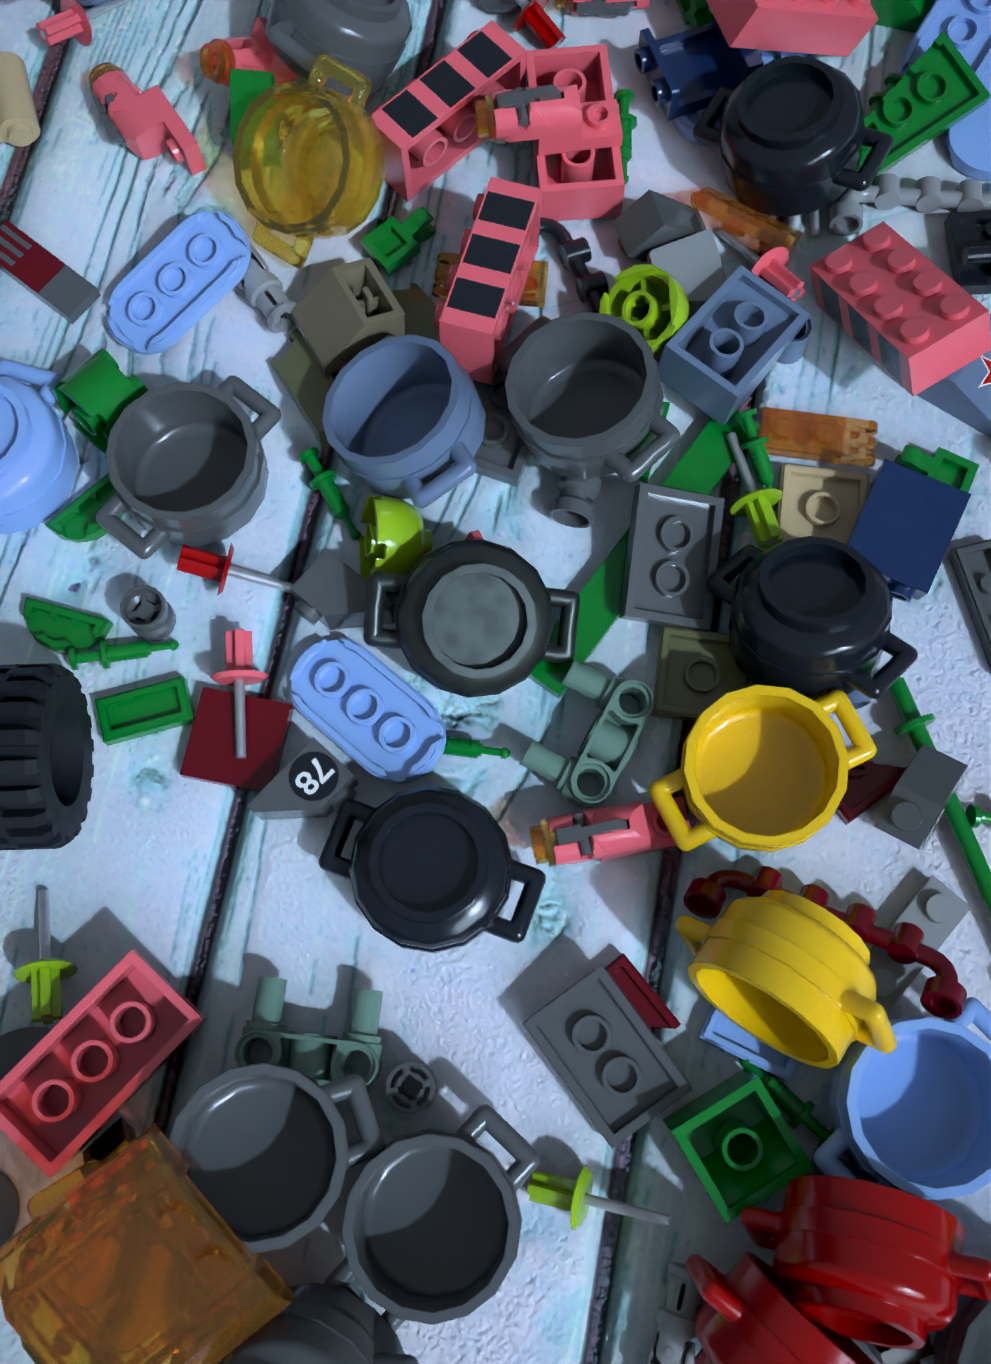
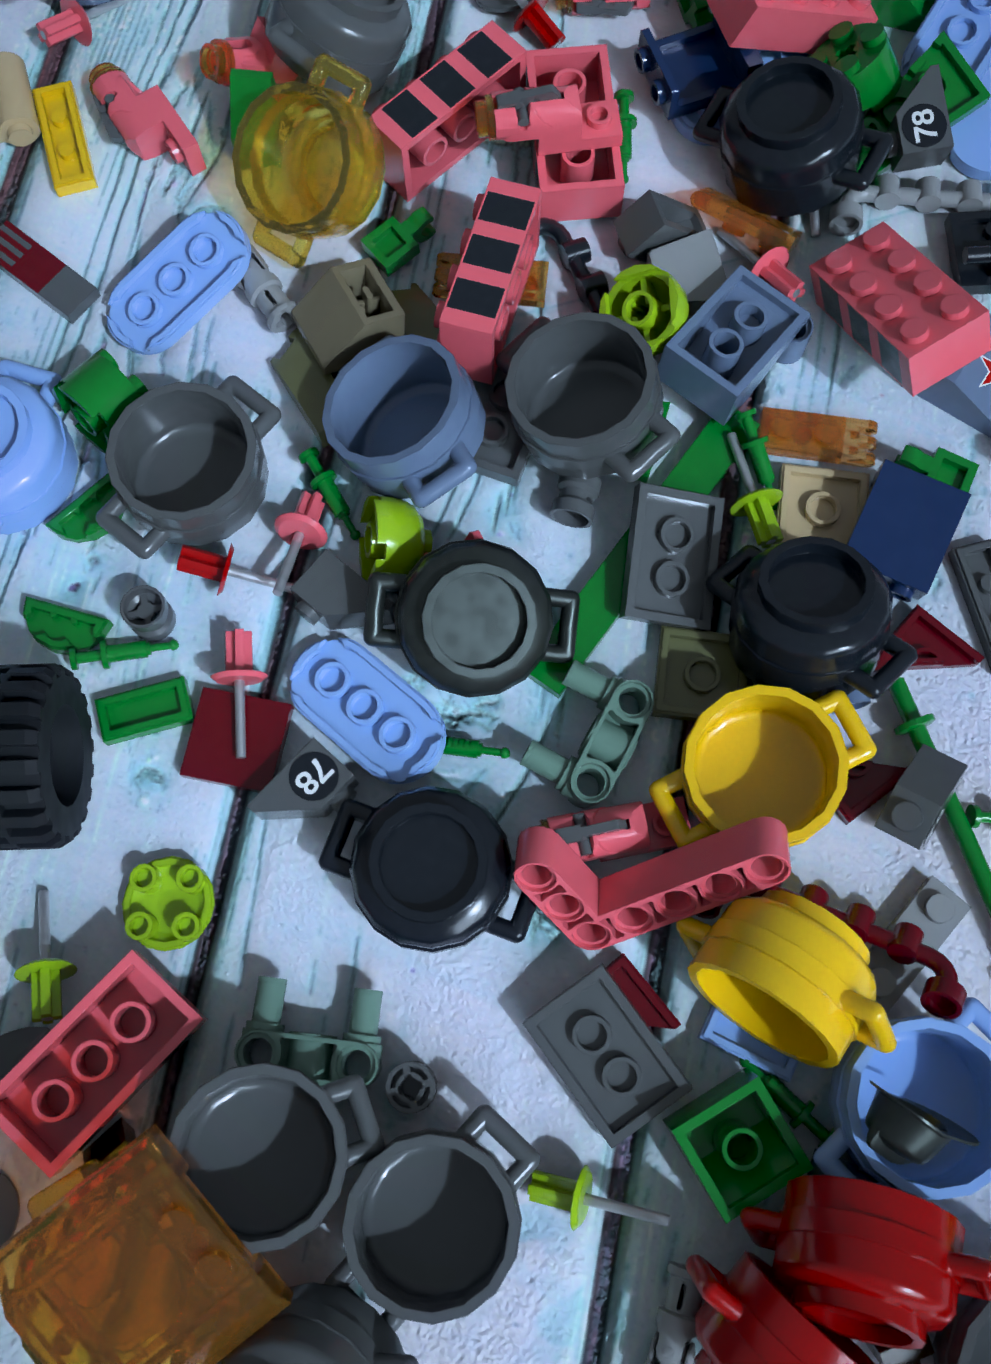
none -> yellow tile [32,80,98,197]
none -> lime dish [122,856,215,952]
none -> coral piece [272,490,328,596]
none -> coral beam [514,817,791,950]
none -> green brick [809,21,902,113]
none -> pearl dark grey piece [865,1080,980,1165]
none -> dark red tile [874,604,985,672]
none -> dark grey slope [885,64,954,173]

